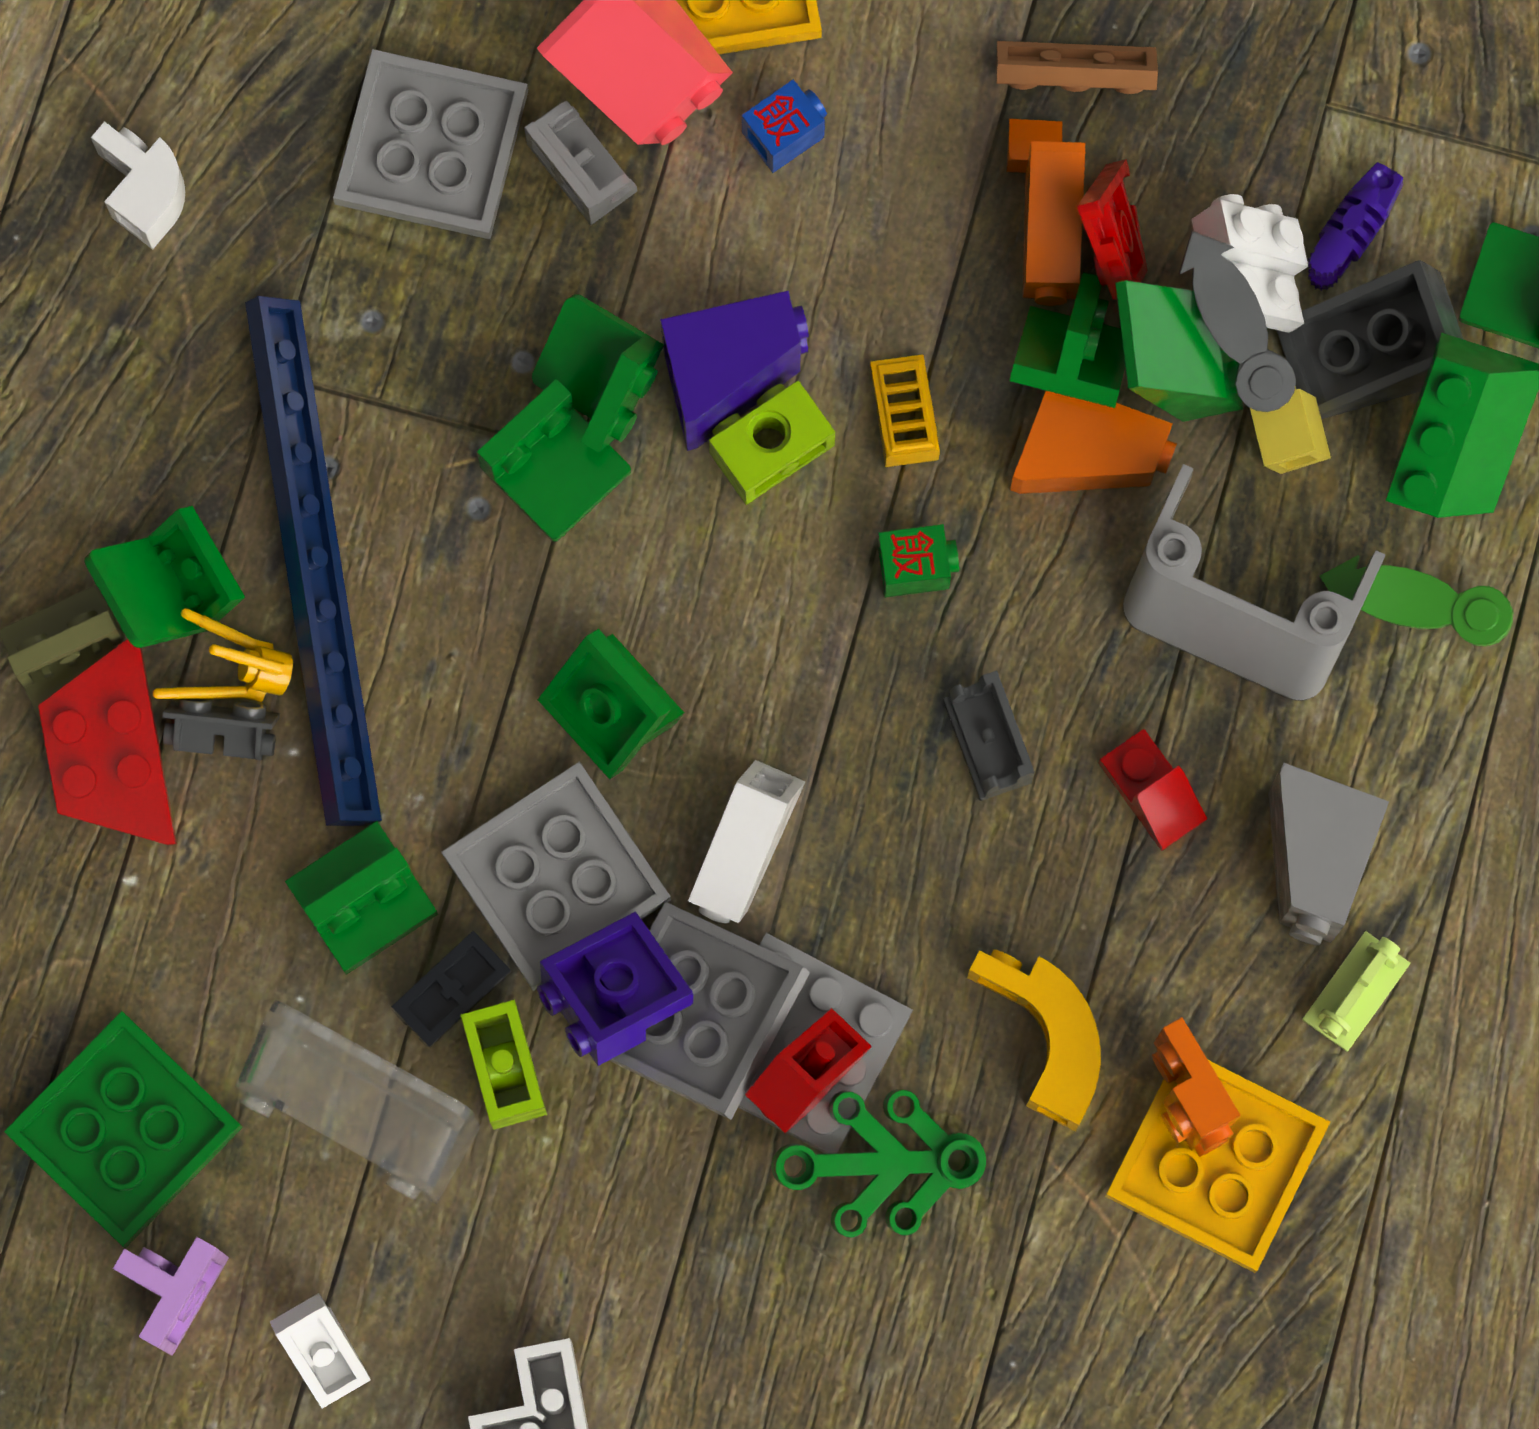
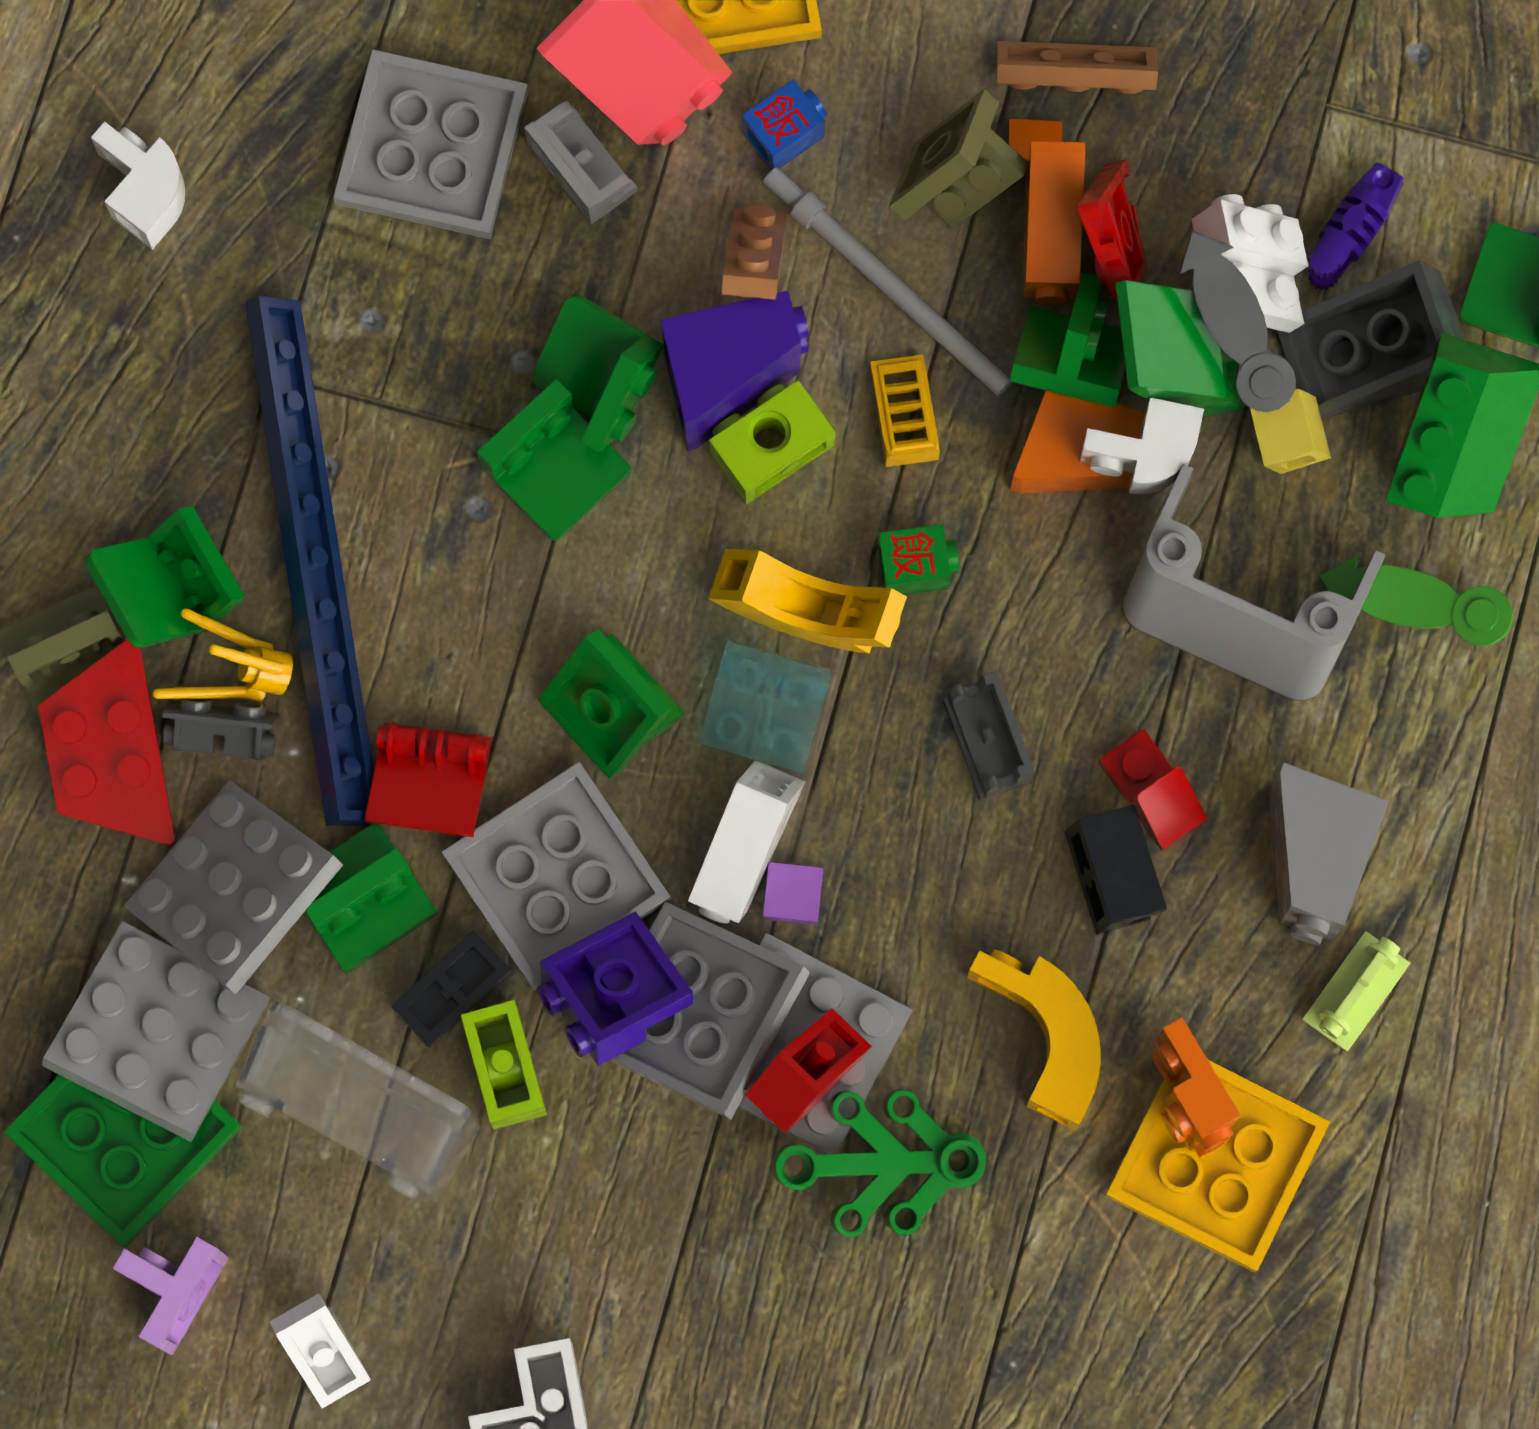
none -> light grey plate [42,921,270,1142]
none -> light grey plate [123,780,343,994]
none -> red hinge [365,722,492,837]
none -> clear light blue hinge [699,640,832,774]
none -> yellow arch [708,549,907,654]
none -> medium nougat plate [721,204,788,300]
none -> light grey bar [763,167,1011,396]
none -> medium lavender tile [763,862,823,925]
none -> olive bracket [889,89,1029,229]
none -> black hinge [1064,805,1167,935]
none -> white brick [1080,398,1204,494]

